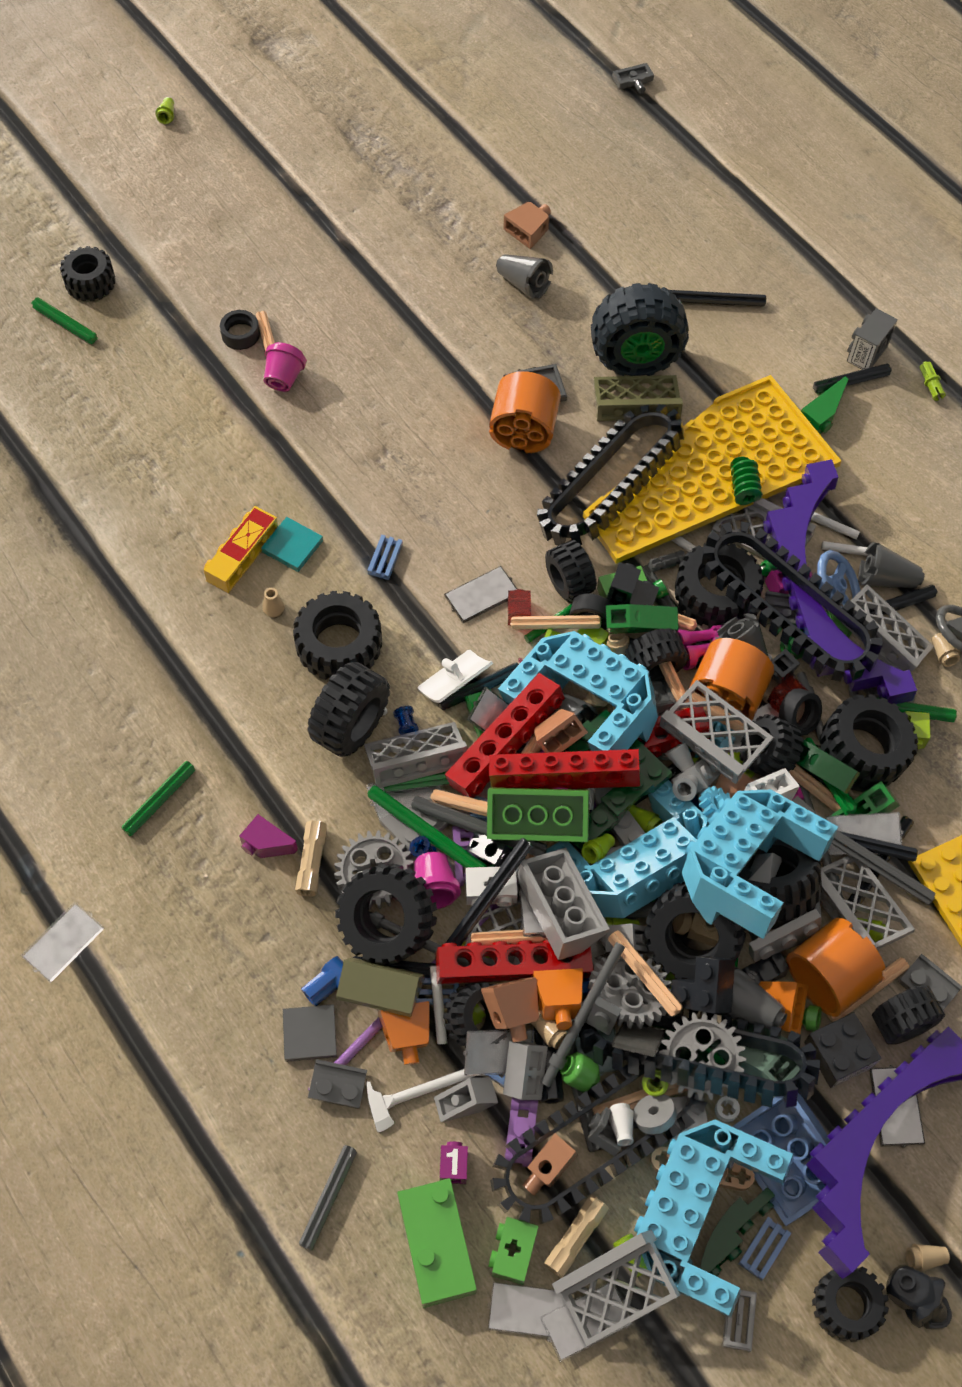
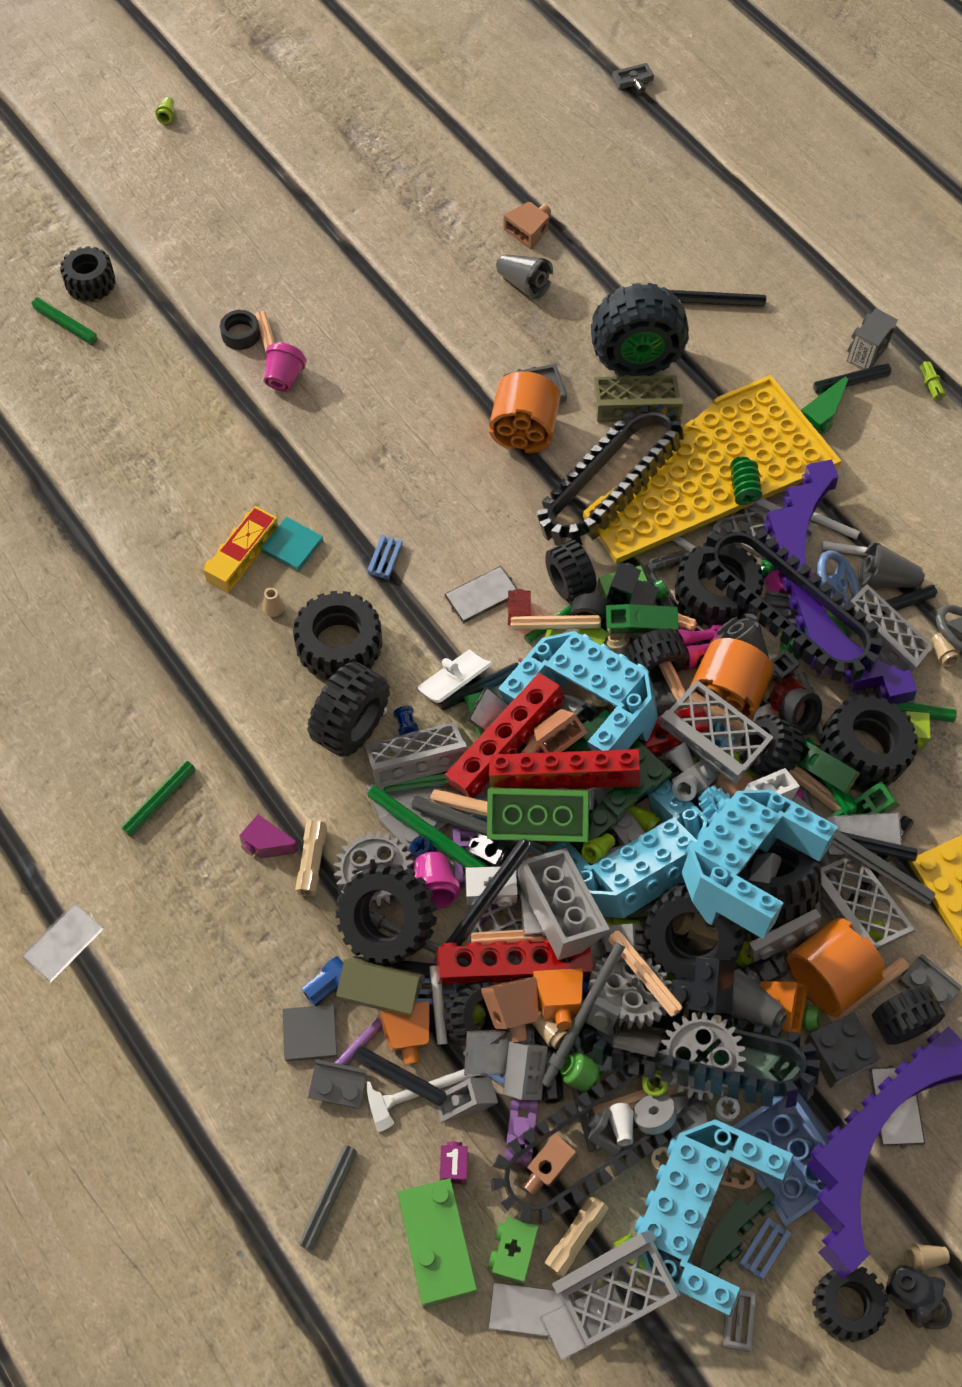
none -> black axle [354,1046,447,1106]
none -> lime tile [736,941,755,967]

